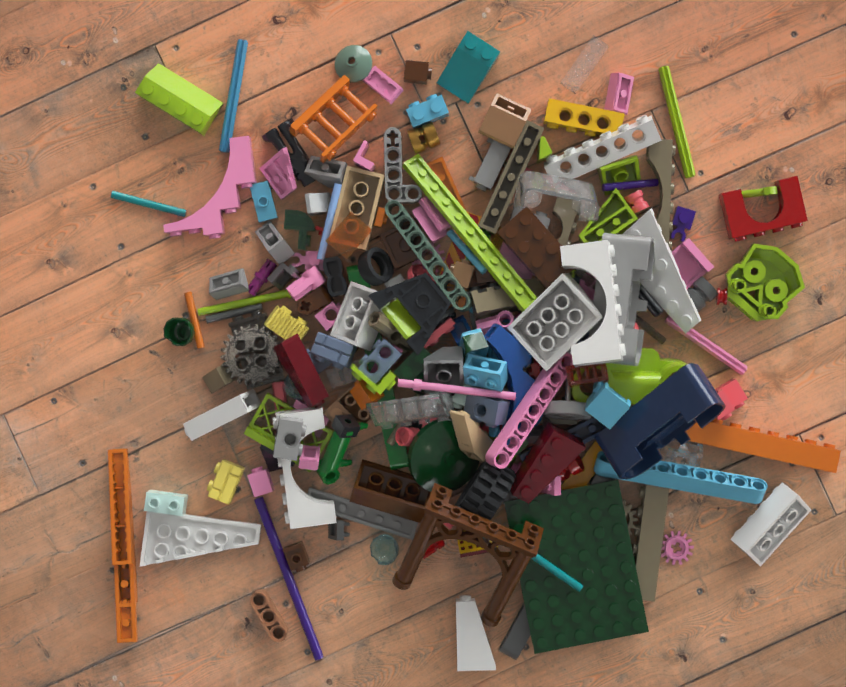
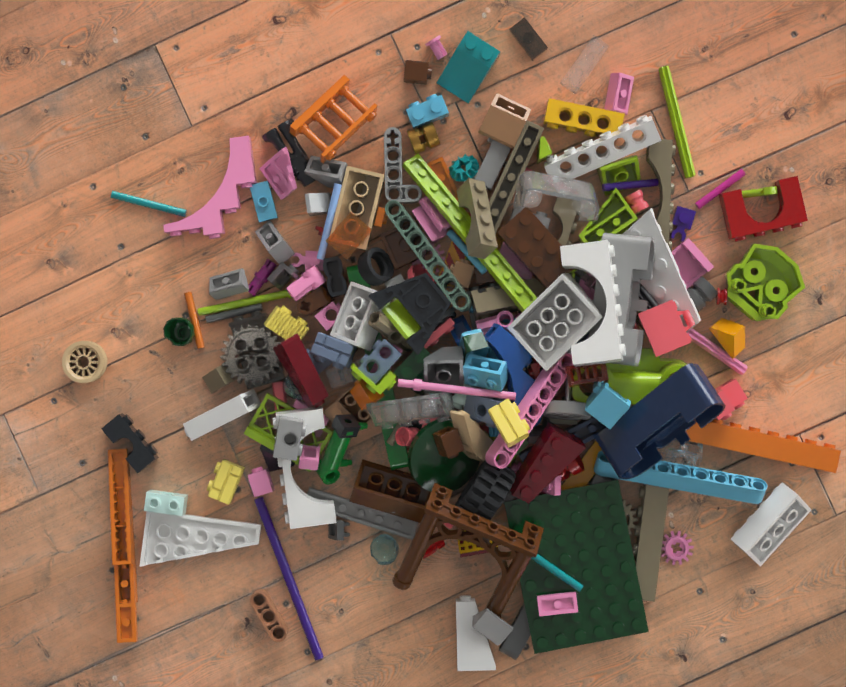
lime slope [135,63,224,136] -> none
dark azure axle [219,39,248,153] -> none
reddish brown brick [283,541,310,572] -> none
clear green brick [284,209,316,251] -> none
sand green dish [335,45,372,83] -> none
bright pink panel [353,140,375,172] -> none
bright pink plate [363,66,404,104] -> none
none -> tan wheel [62,341,107,383]
none -> black arch [101,413,159,473]
none -> bright pink piece [425,35,447,60]
none -> reddish brown brick [432,426,464,459]
none -> teal gear [449,154,479,182]
none -> dark tan arch [457,178,498,259]
none -> light grey slope [472,608,513,646]
none -> light yellow brick [488,399,530,448]
none -> clear smoke plate [509,17,548,61]
none -> bright pink plate [537,592,578,616]
none -> coral piece [637,300,695,357]
none -> dark pink bar [695,169,746,209]
none -> light orange slope [709,318,745,359]

